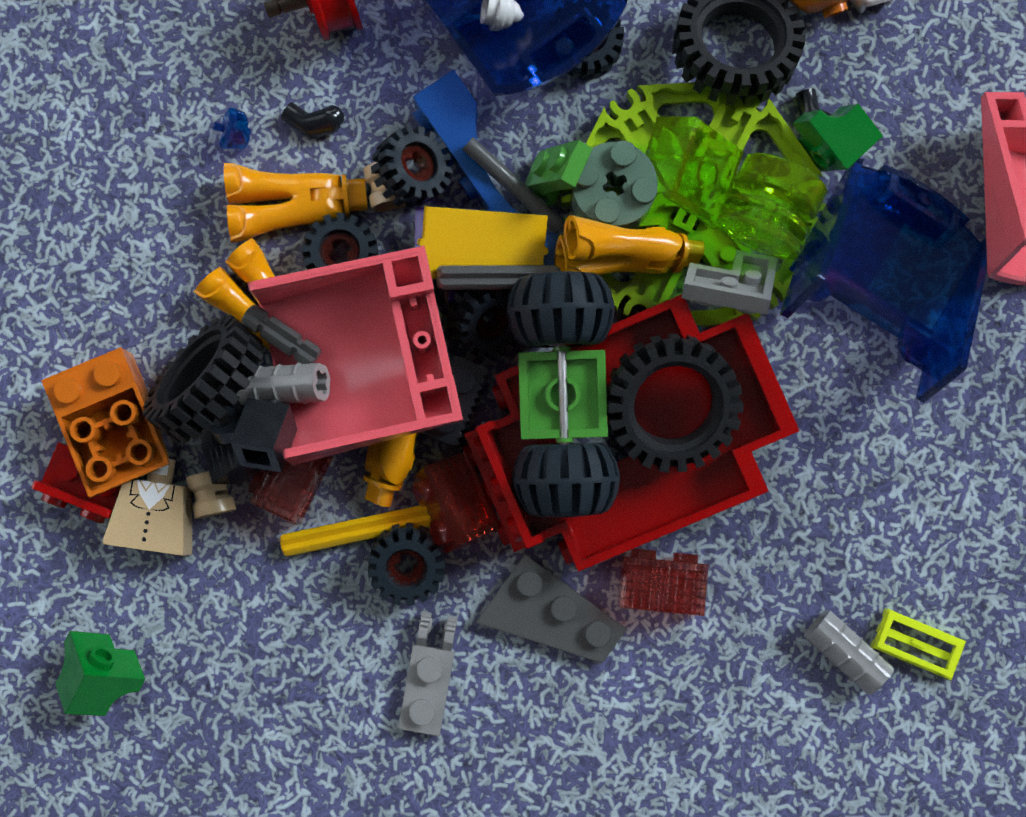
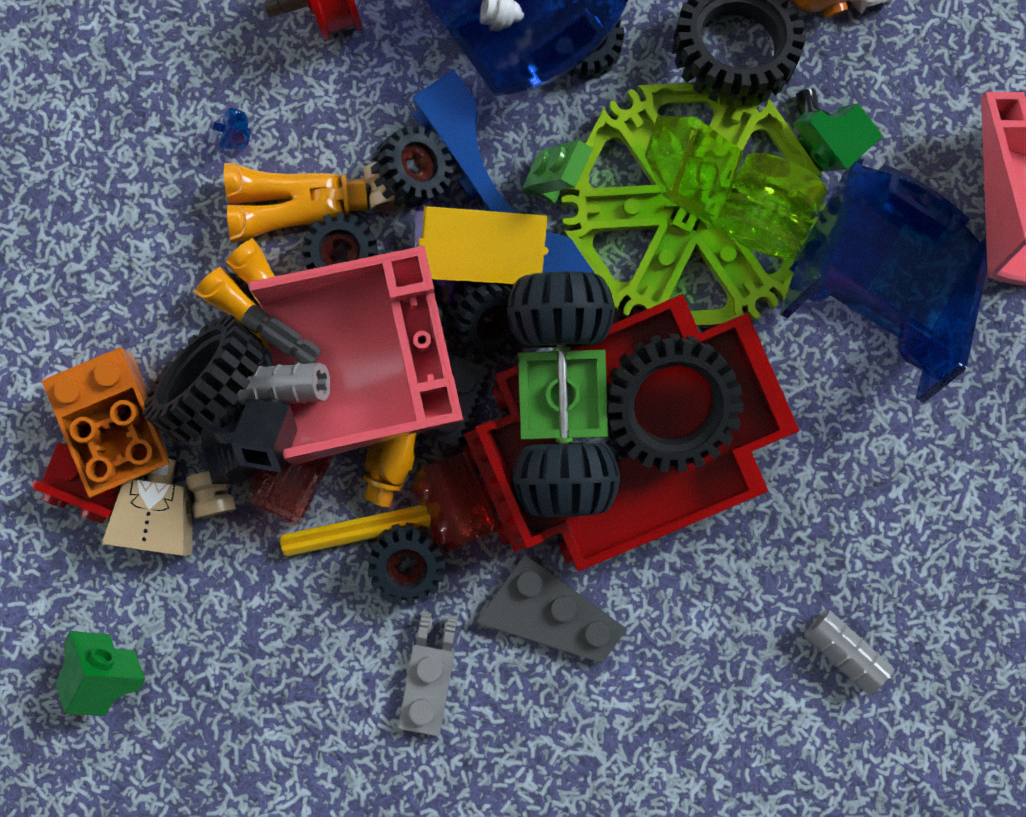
black arm [281,102,344,139] -> none
dark grey axle [436,265,561,290] -> none
dark grey bar [462,137,565,234] -> none
light orange piece [554,215,705,275] -> none
sand green brick [570,140,658,229] -> none
clear red brick [617,548,709,616] -> none
light grey plate [682,250,778,315] -> none
neon yellow tile [870,608,966,680] -> none

